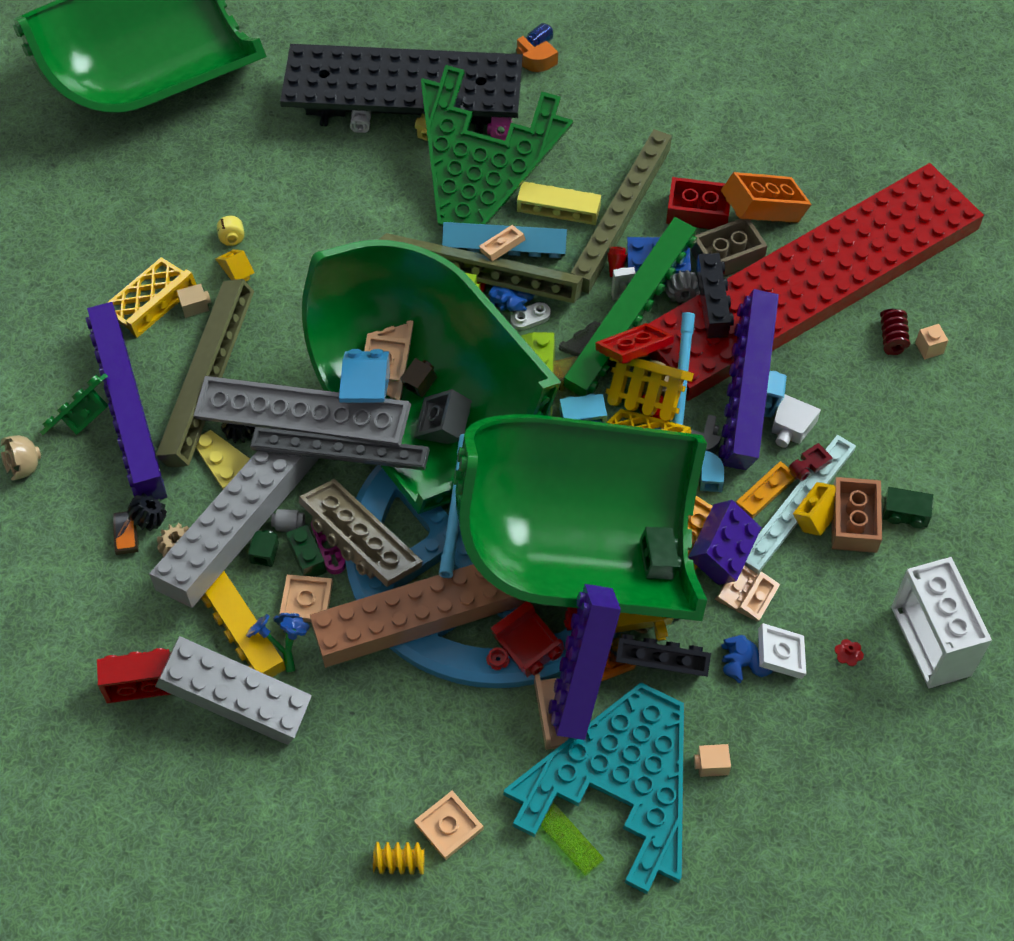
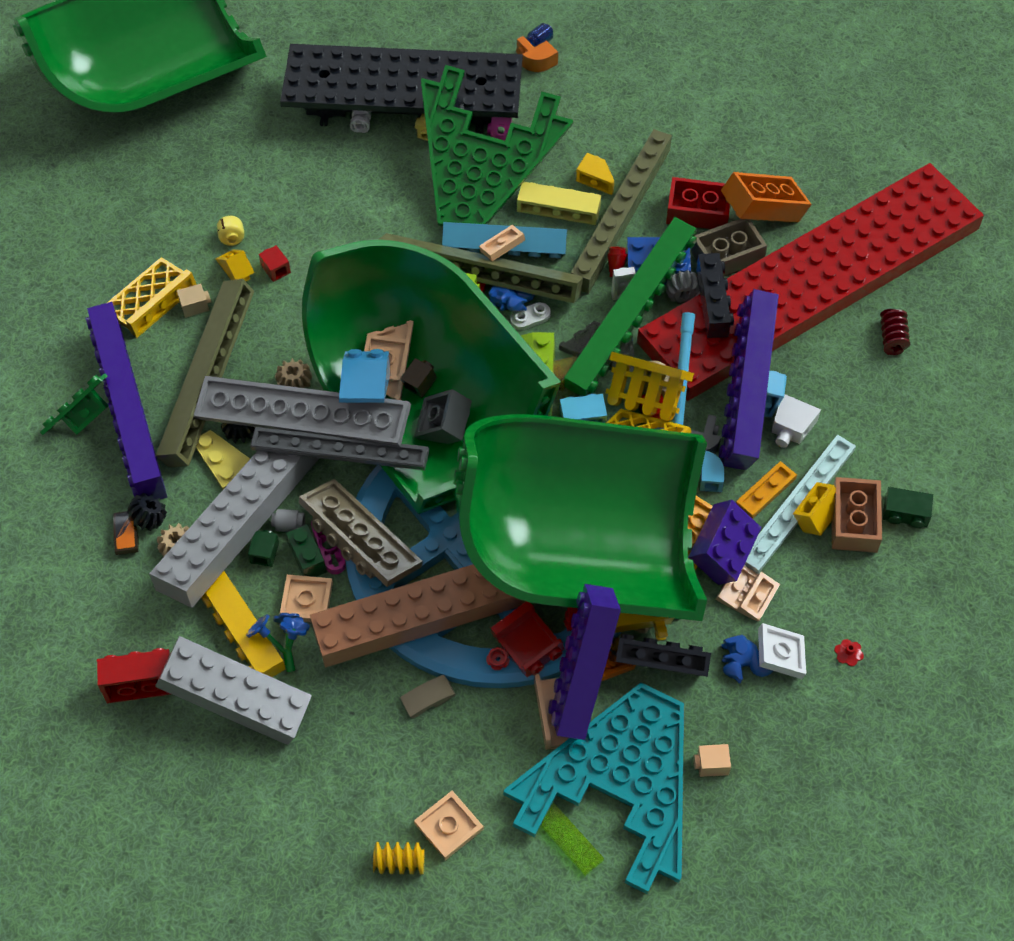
tan cylinder [1,435,41,481] -> none
medium azure piece [439,434,464,578] -> none
red plate [595,323,674,364] -> none
dark green brick [640,527,681,580] -> none
dark red plate [789,443,833,481] -> none
white window [891,557,992,689] -> none
light nougat brick [915,324,949,360] -> none
none -> red brick [259,245,291,282]
none -> tan gear [275,358,312,388]
none -> dark tan slope [400,675,456,718]
none -> yellow slope [576,153,614,195]

